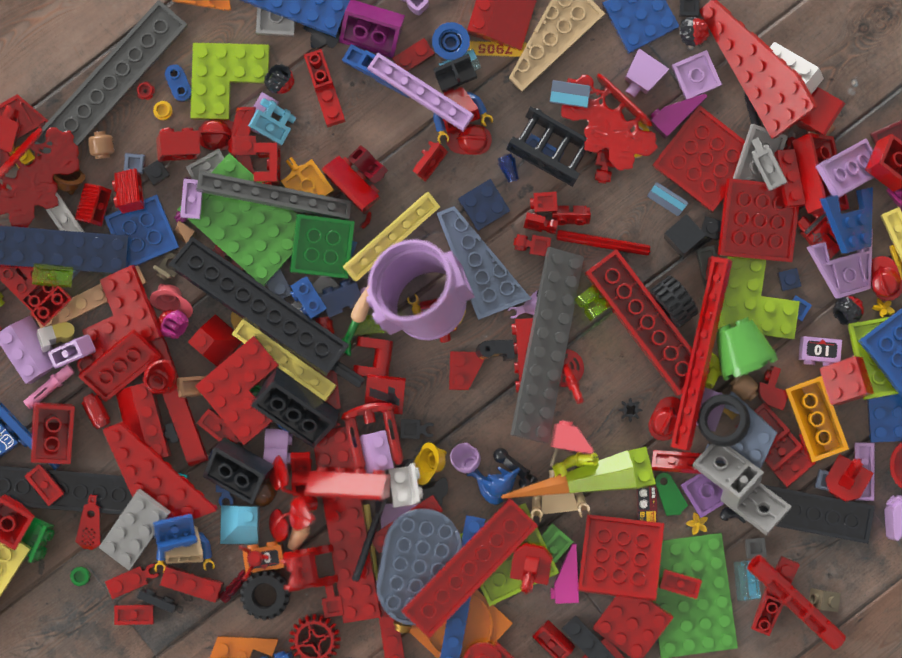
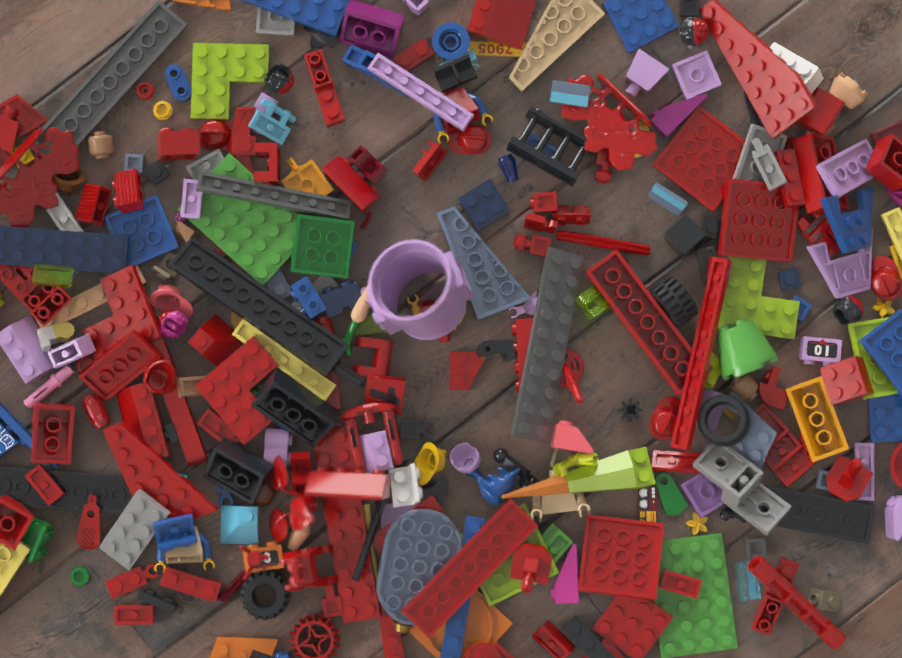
light yellow plate [342,192,440,282] -> none
none -> light nougat cone [829,72,868,110]

